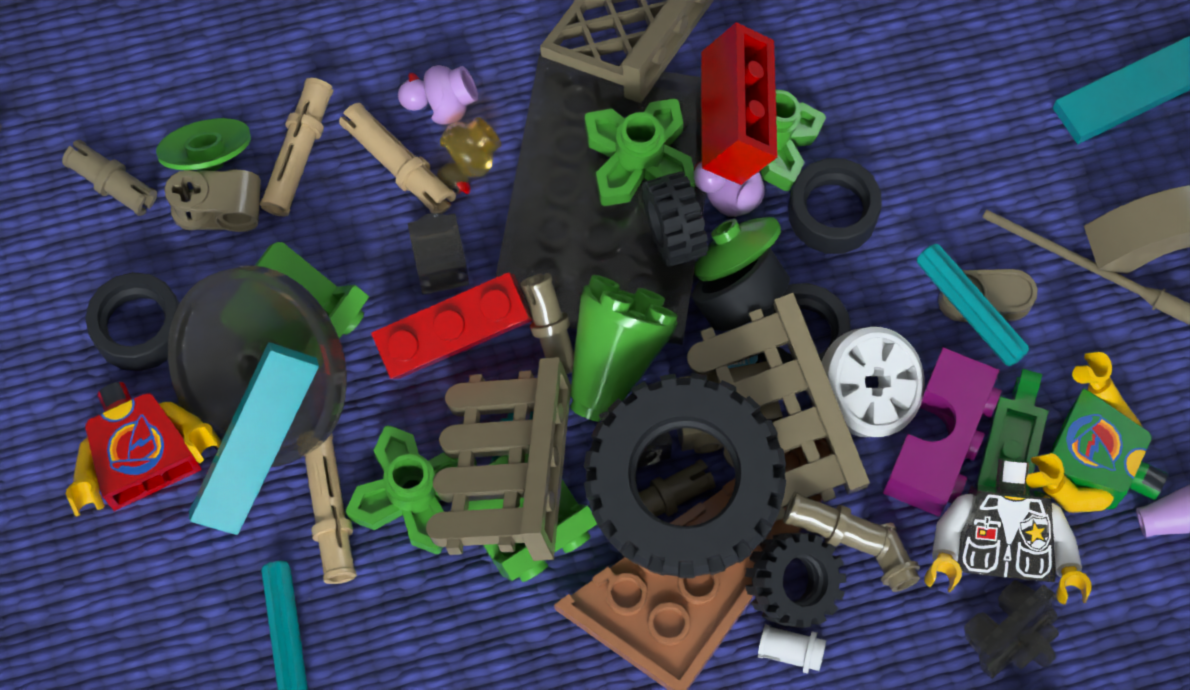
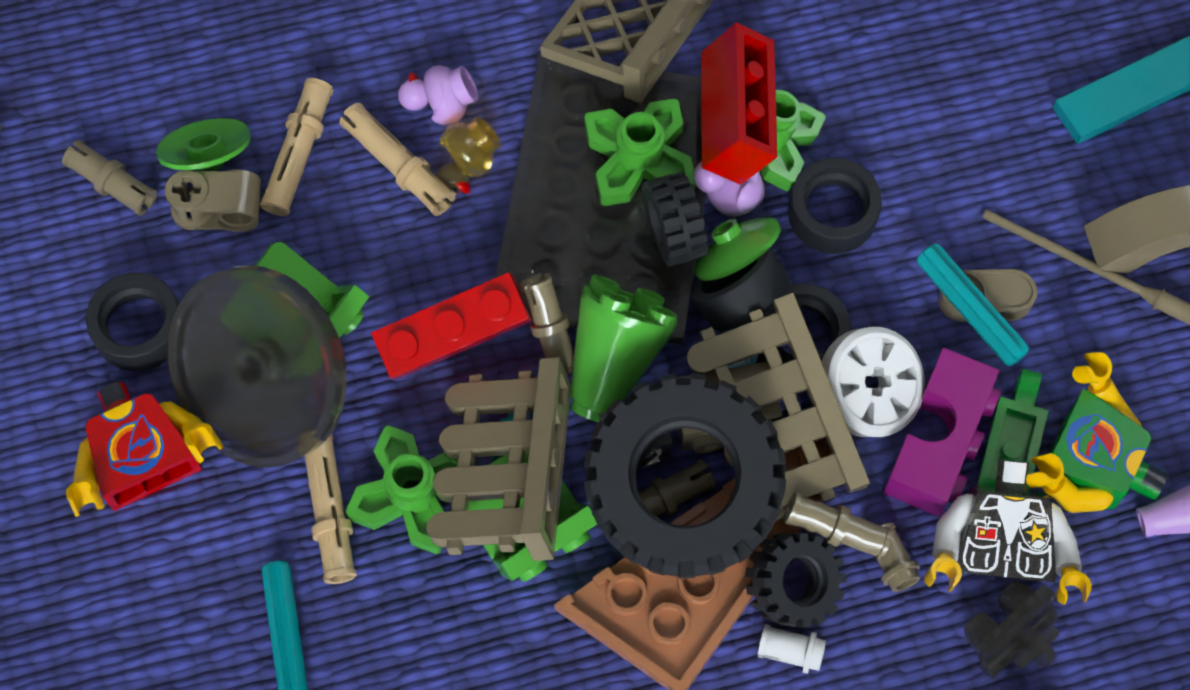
tile [189,342,319,535] -> none
clear smoke brick [407,213,469,295] -> none

